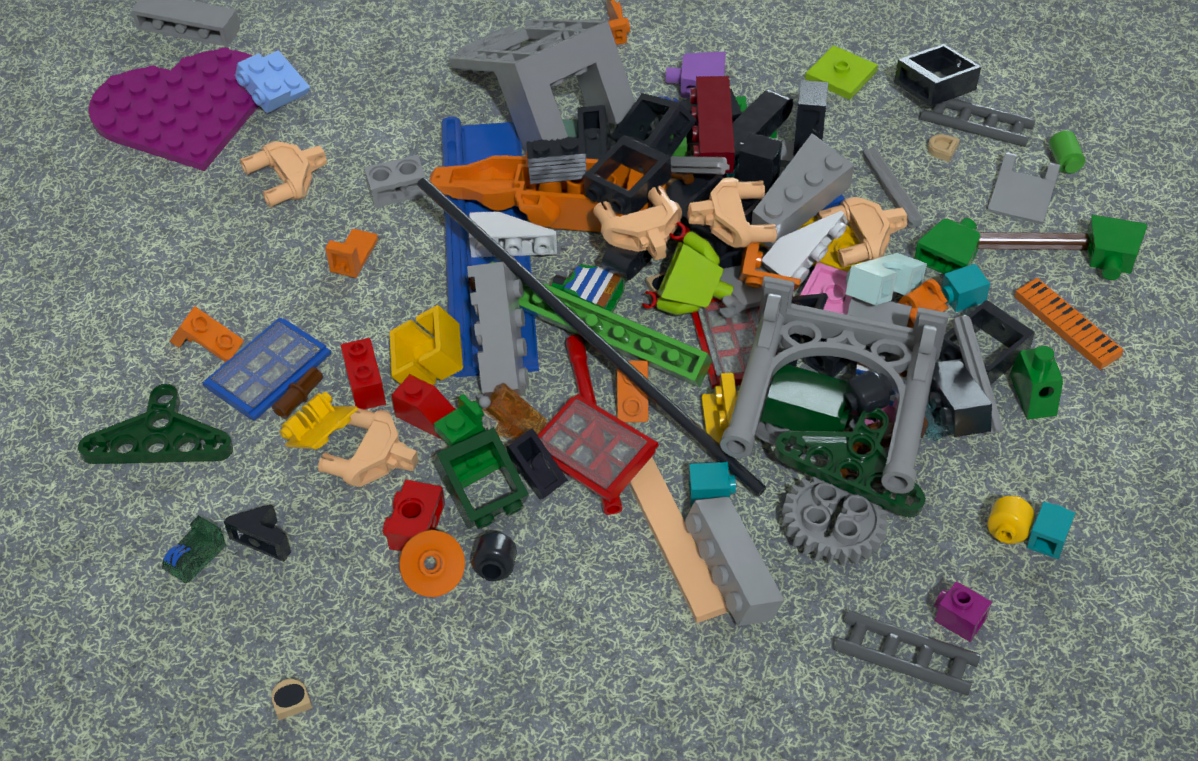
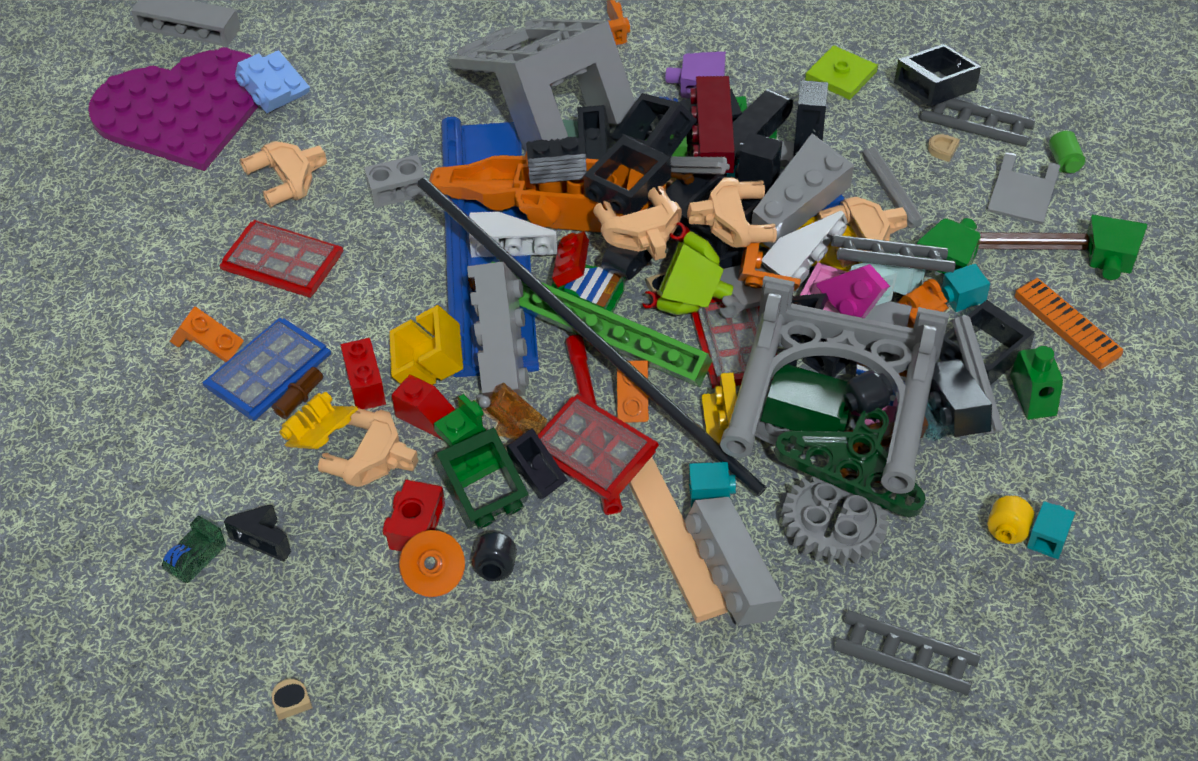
dark green beam [78,384,233,464] -> none
orange bracket [325,229,378,278] -> none
magenta brick [934,581,992,642] -> none
none -> clear piece [219,220,344,298]
none -> red plate [552,231,589,287]
none -> dark pink wing [816,264,890,318]
none -> dark grey bar [831,234,955,273]

